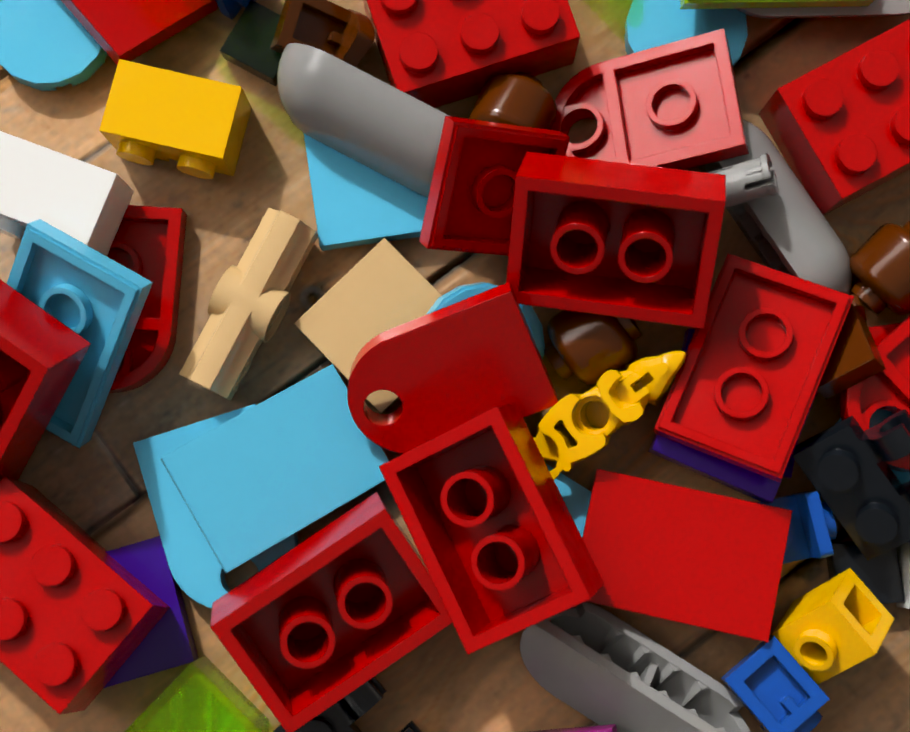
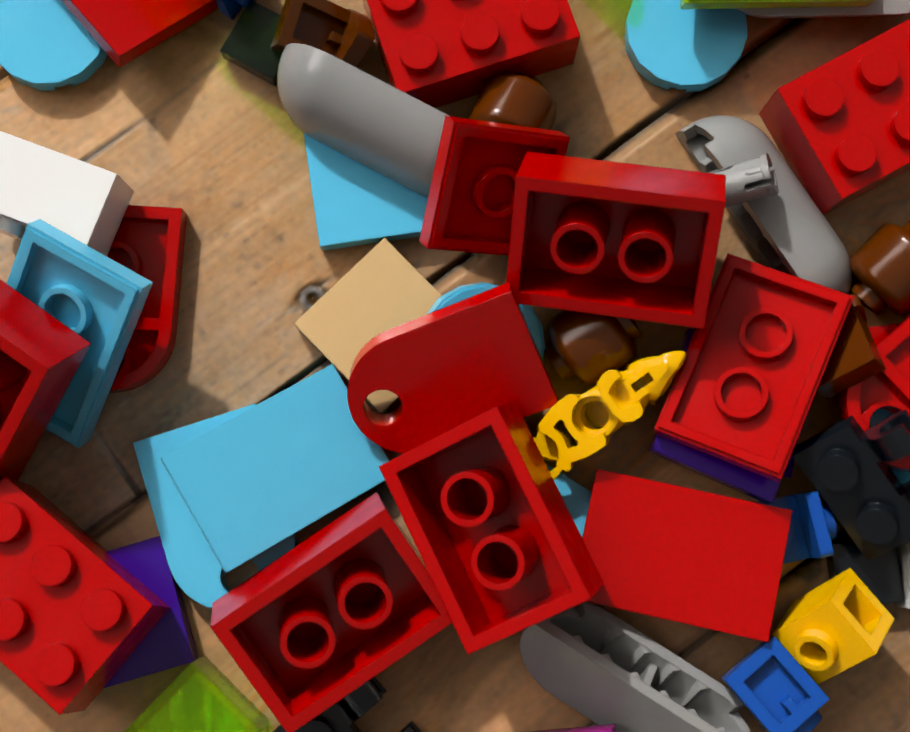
yellow piece [99,59,252,179] -> none
tan piece [179,208,318,401] -> none
tile [551,28,749,170] -> none

